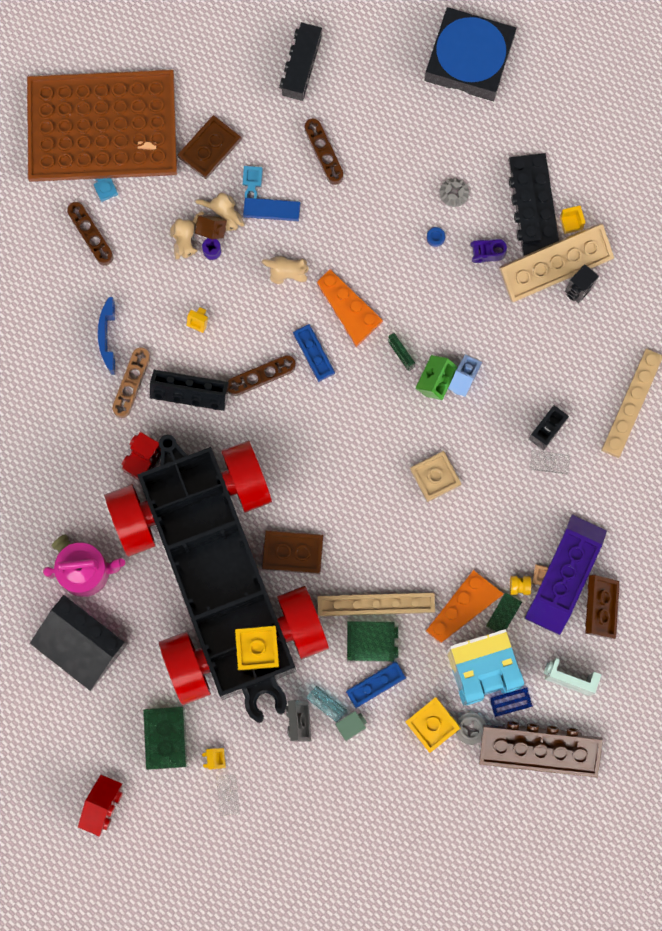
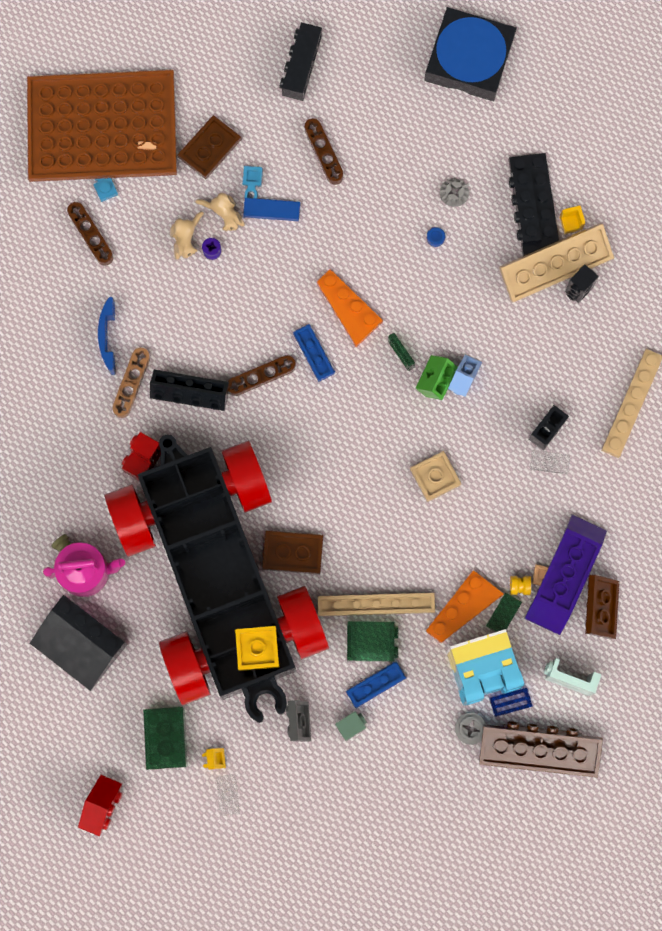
yellow tile [186,307,208,333] -> none
reddish brown brick [195,214,227,239] -> none
tan animal [262,256,309,284] -> none
clear light blue tile [306,686,347,722] -> none
yellow plate [405,697,461,753] -> none
dark purple piece [470,239,507,263] -> none

